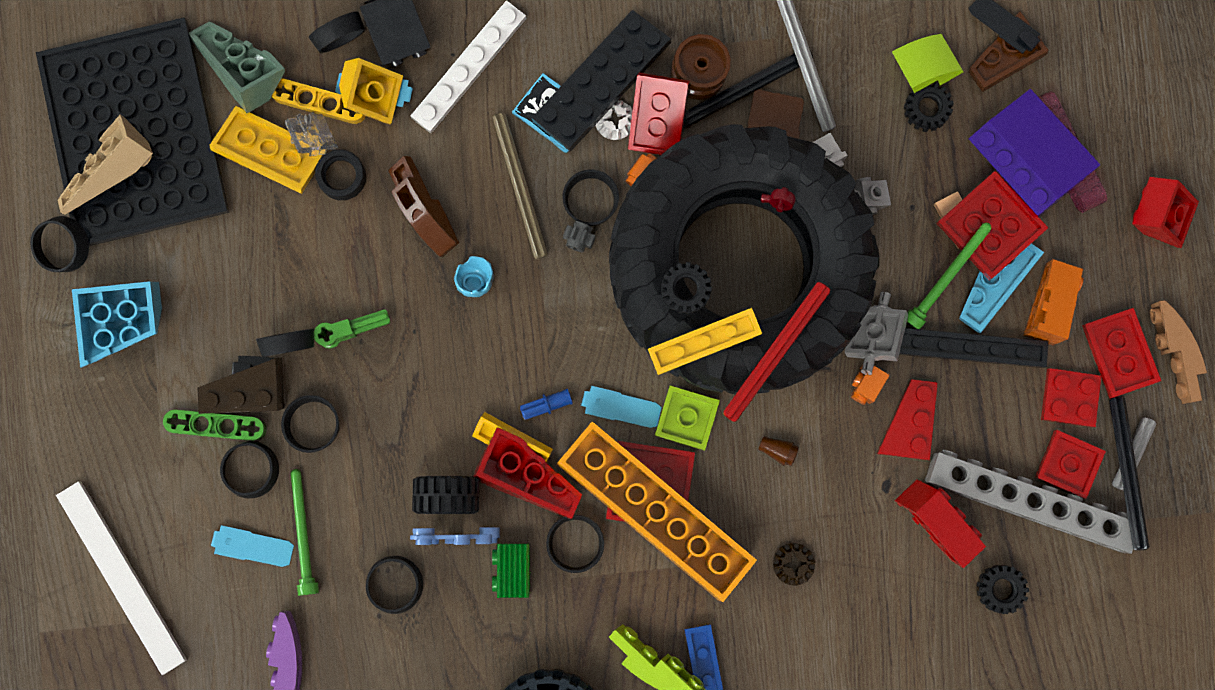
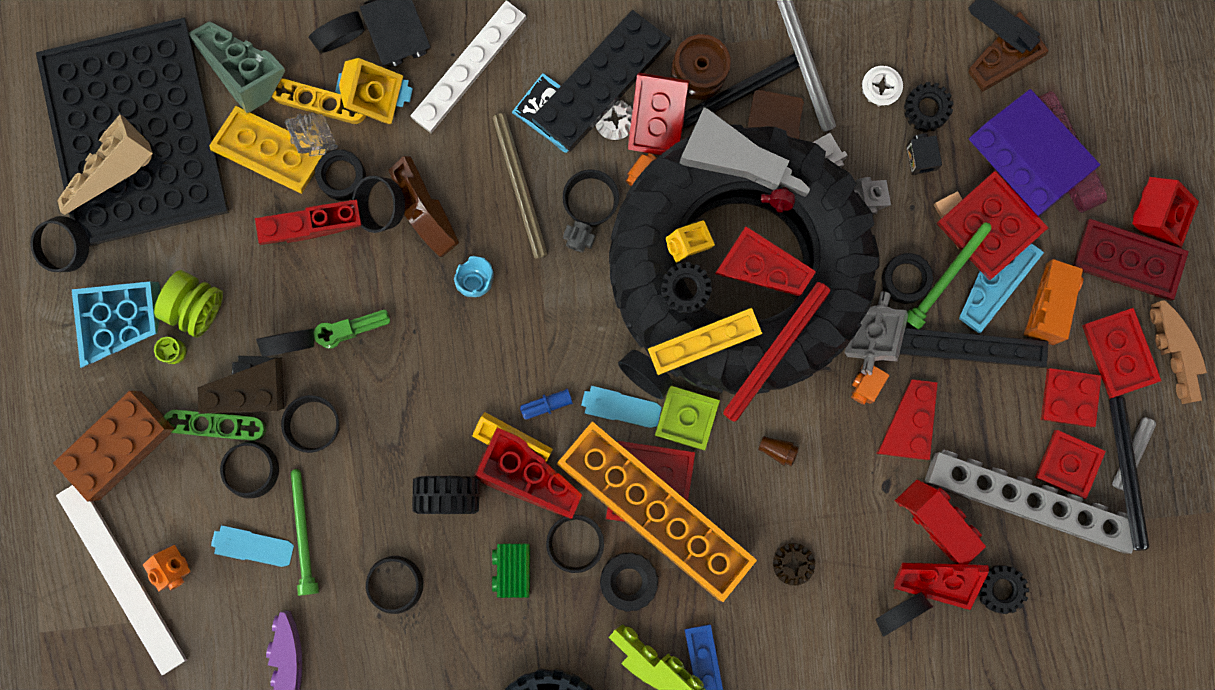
medium blue plant [410,527,500,545] -> none
lime slope [892,34,964,93] -> none
none -> dark orange brick [53,391,175,502]
none -> orange brick [143,545,191,592]
none -> lime wheel [154,270,223,338]
none -> lime wheel [154,337,187,364]
none -> red slope [255,200,361,245]
none -> black tyre [352,176,405,233]
none -> black tyre [600,552,658,612]
none -> black tyre [618,350,673,399]
none -> yellow bracket [666,220,715,262]
none -> light grey piece [680,108,810,197]
none -> red wing [715,227,816,296]
none -> white gear [862,66,903,106]
none -> black tyre [875,592,934,637]
none -> black tyre [881,253,933,304]
none -> red wing [894,563,989,610]
none -> black brick [906,133,942,175]
none -> dark red plate [1073,219,1189,301]

